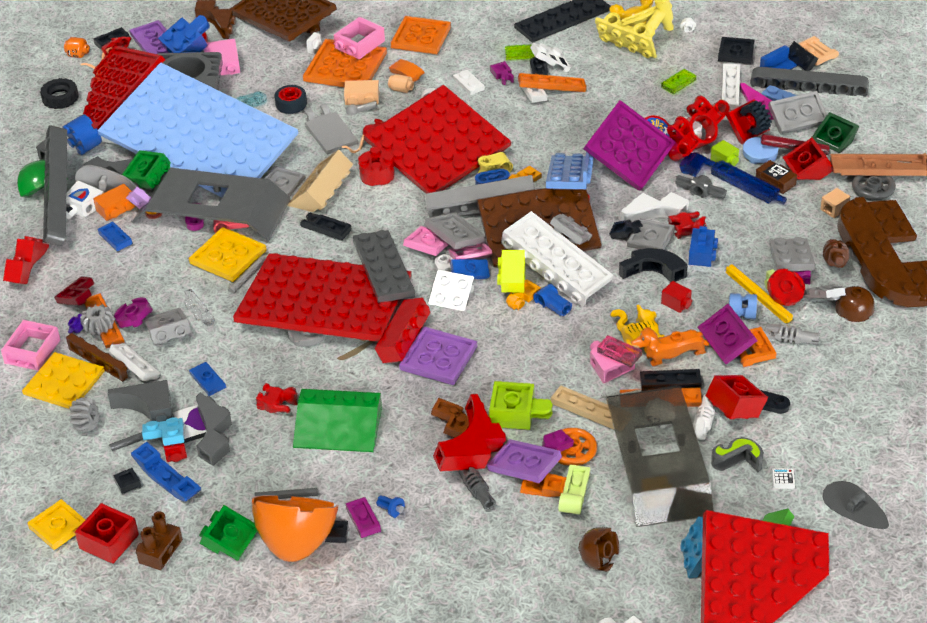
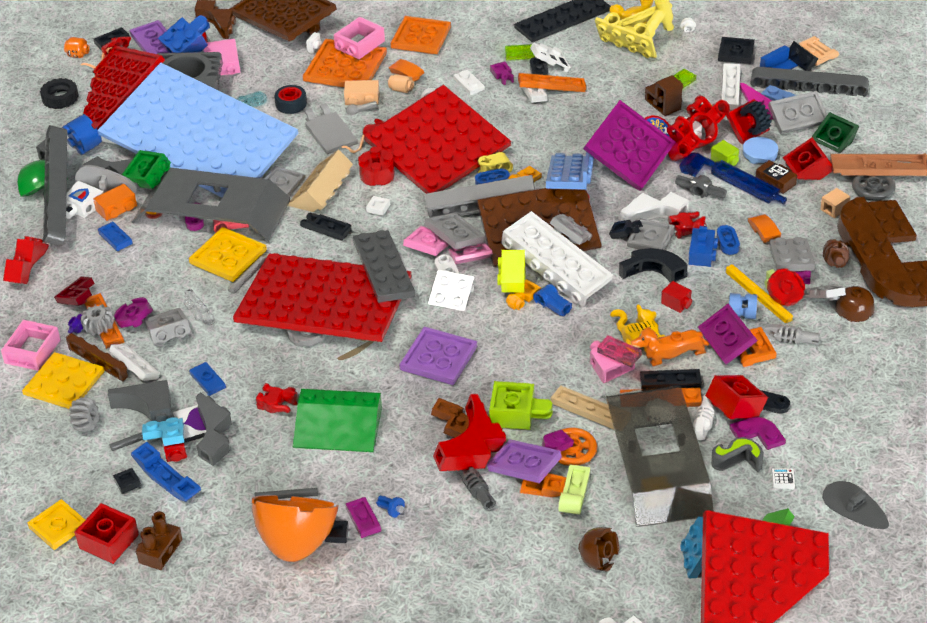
lavender plate [126,187,151,209] -> none
green plate [199,505,258,561] -> none
red brick [374,297,431,363] -> none
blue plate [450,259,490,279] -> none
dark red axle [761,134,830,155] -> none
none -> white plate [366,196,390,216]
none -> reddish brown brick [645,75,683,116]
none -> blue plate [716,225,740,255]
none -> magenta plate [729,417,786,450]
none -> orange slope [748,214,781,243]

